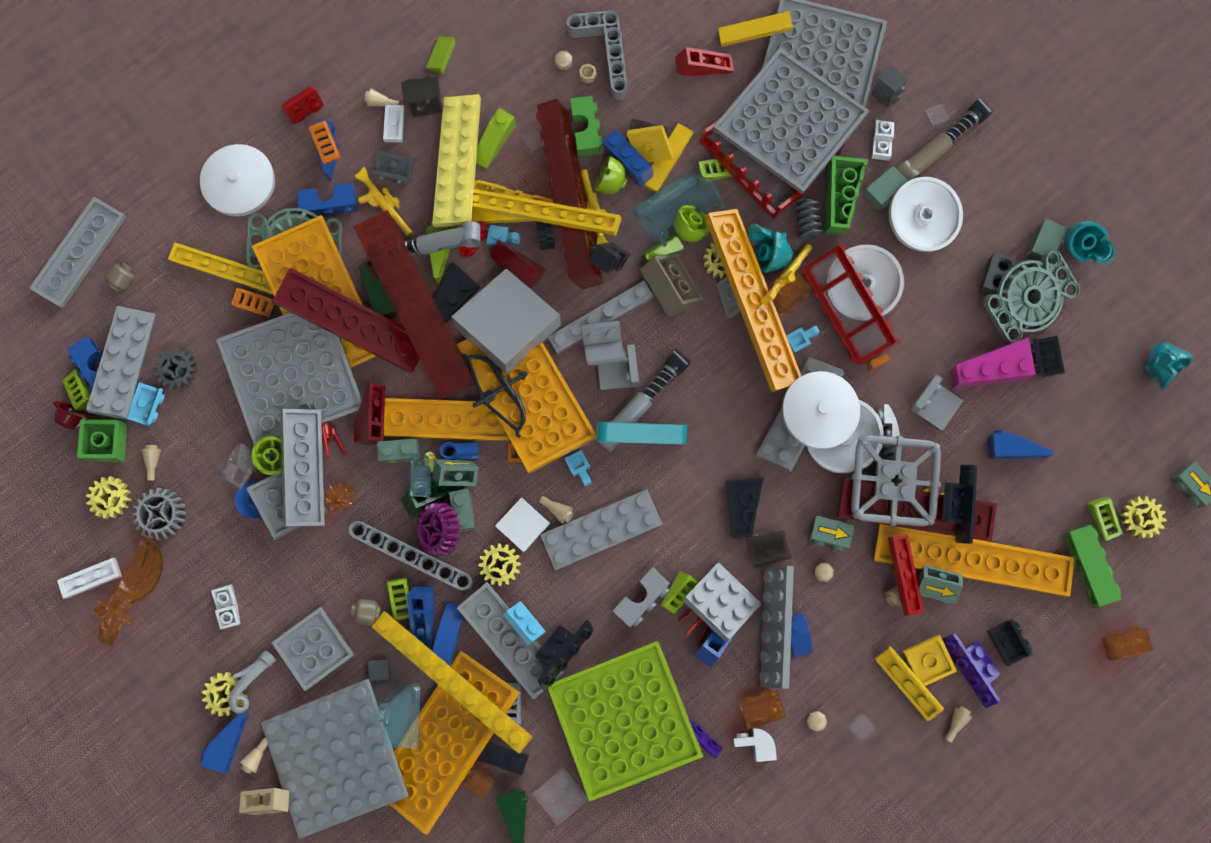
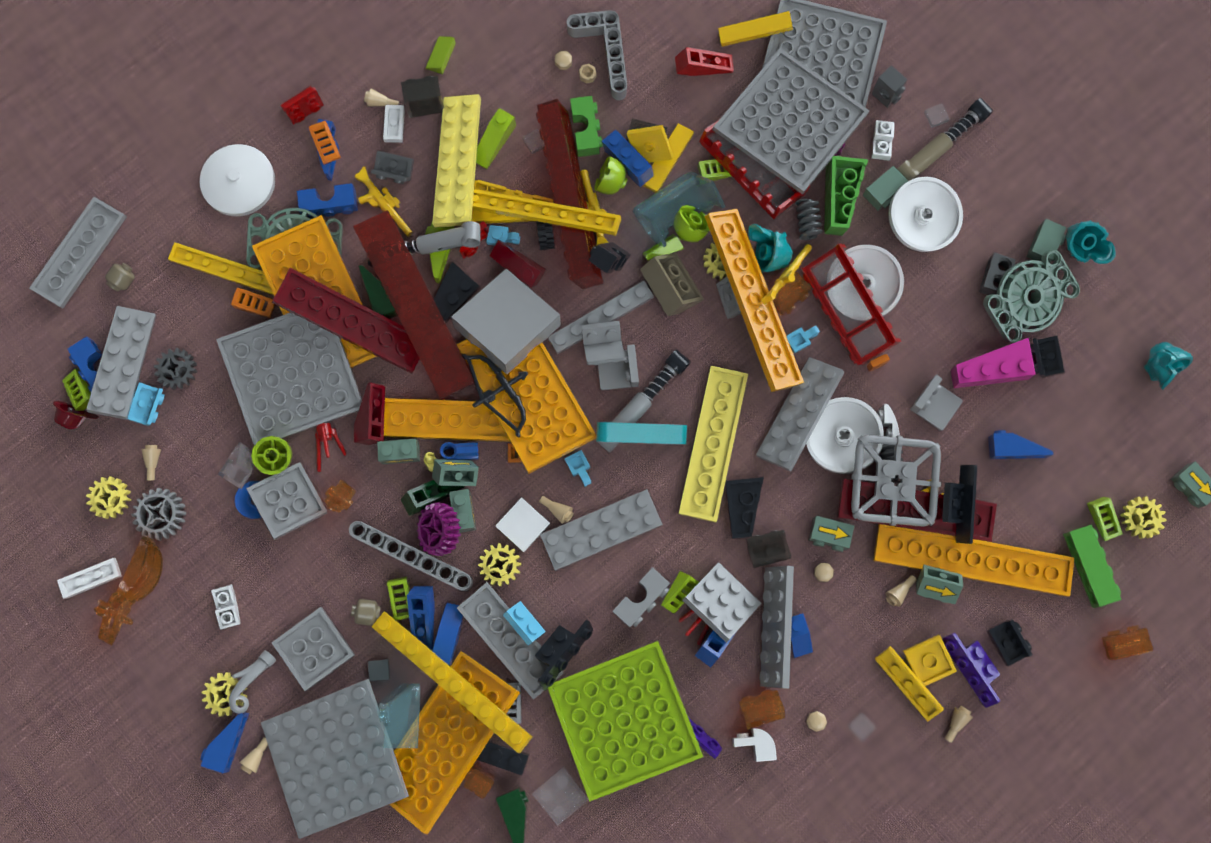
bright green brick [77,420,127,462] -> none
tan brick [239,788,289,815] -> none
light grey plate [280,409,325,527] -> none
clear light blue hinge [410,453,431,497] -> none
white dish [782,371,860,449] -> none
red plate [888,534,924,616] -> none
none -> light yellow plate [678,366,748,523]

